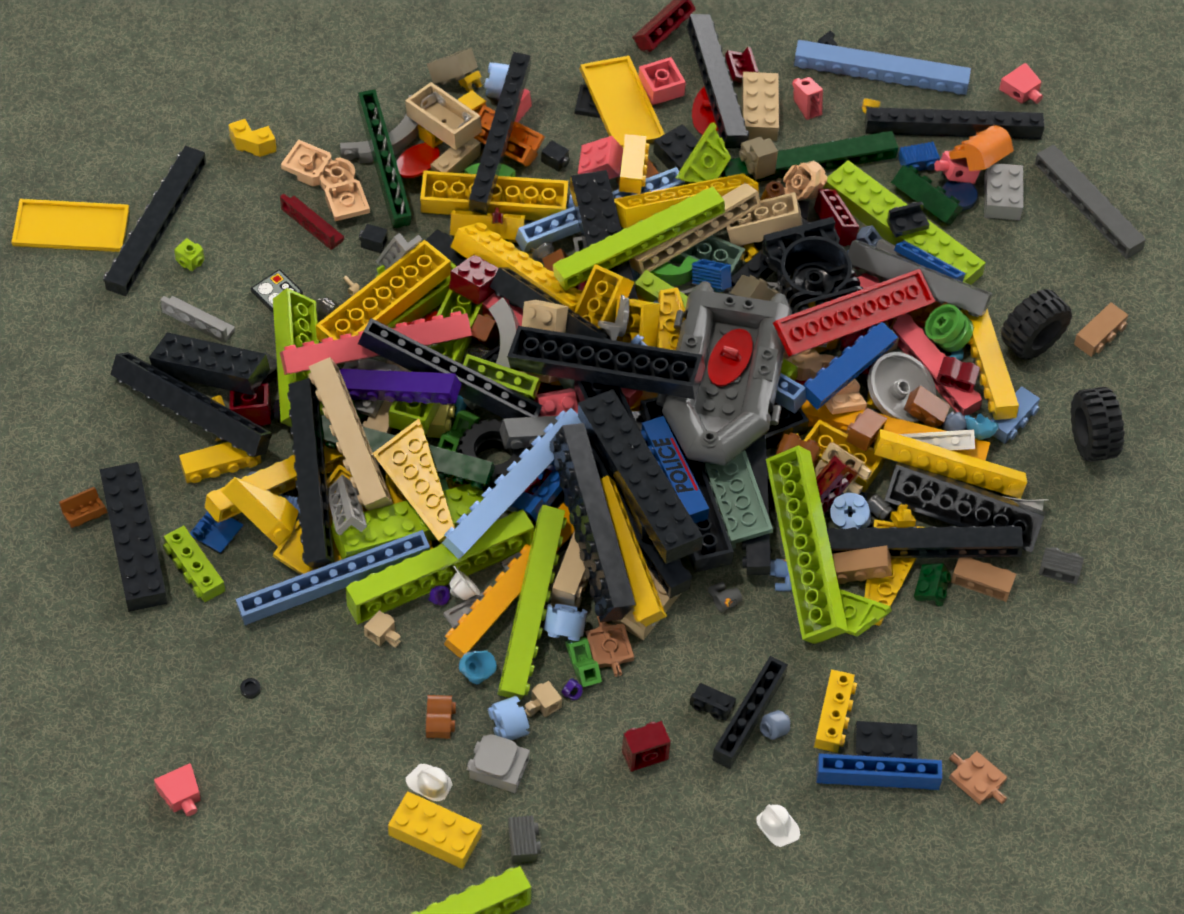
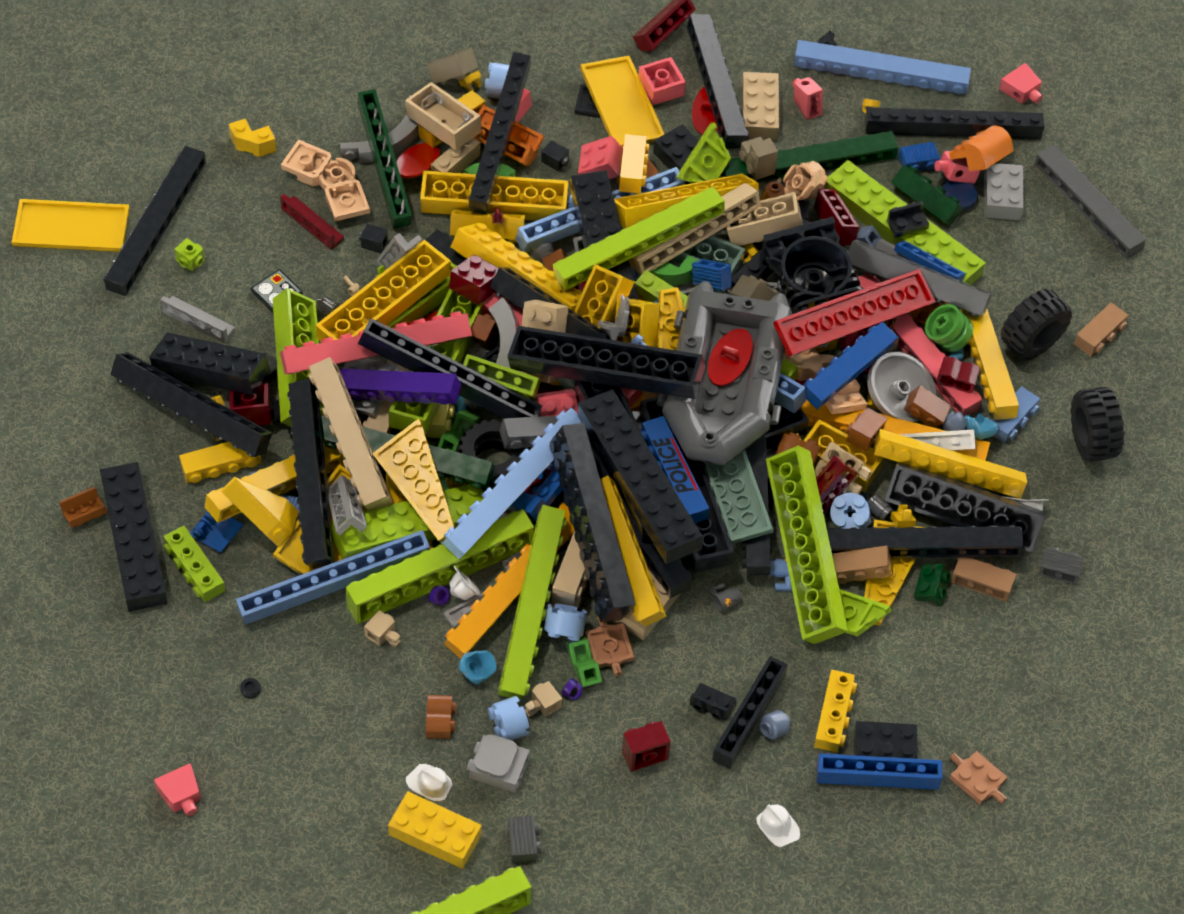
dark red bracket [724,47,758,83] -> none

